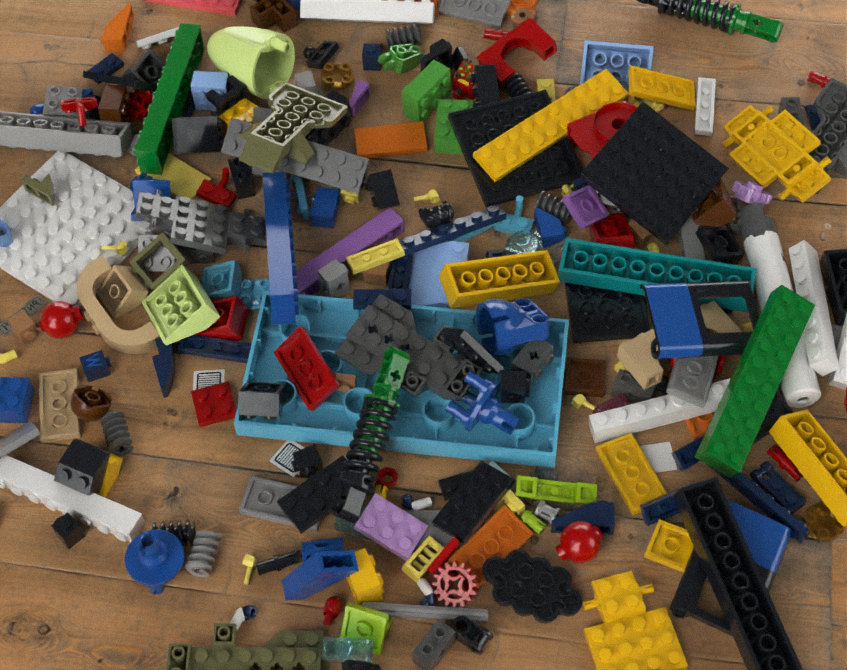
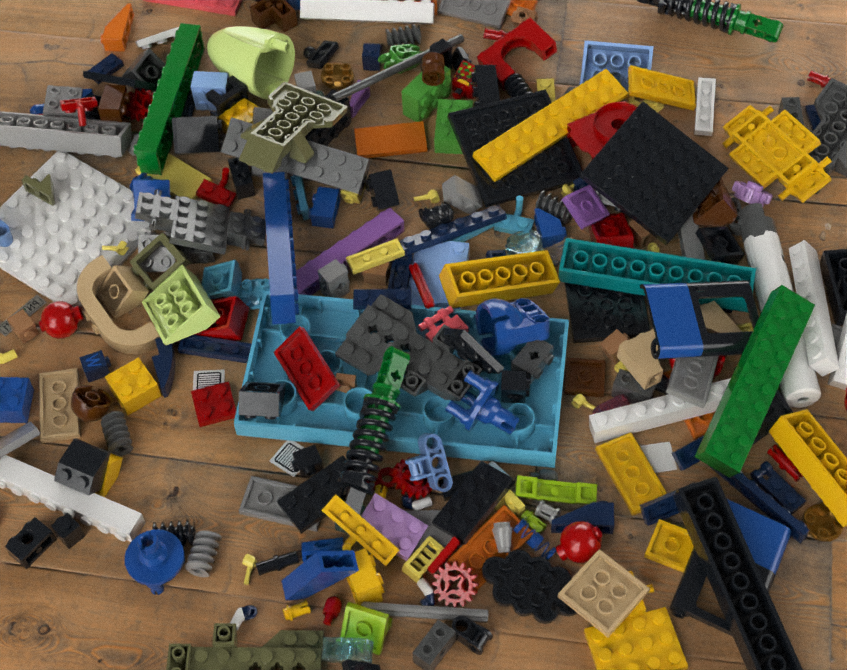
none -> black brick [4,517,57,569]
none -> yellow brick [105,357,162,416]
none -> yellow pin [282,600,311,621]
none -> yellow plate [322,494,399,566]
none -> dark grey piece [331,34,464,102]
none -> red gear [391,457,432,499]
none -> medium blue piece [405,433,453,492]
none -> red axle [409,263,435,309]
none -> coral plate [418,306,469,342]
none -> reddish brown wheel [422,52,445,86]
none -> light grey brick [442,175,483,215]
none -> light grey cone [492,522,513,553]
none -> blue piece [513,519,556,560]
none -> tan plate [558,549,650,638]
none -> medium nougat brick [600,329,631,365]

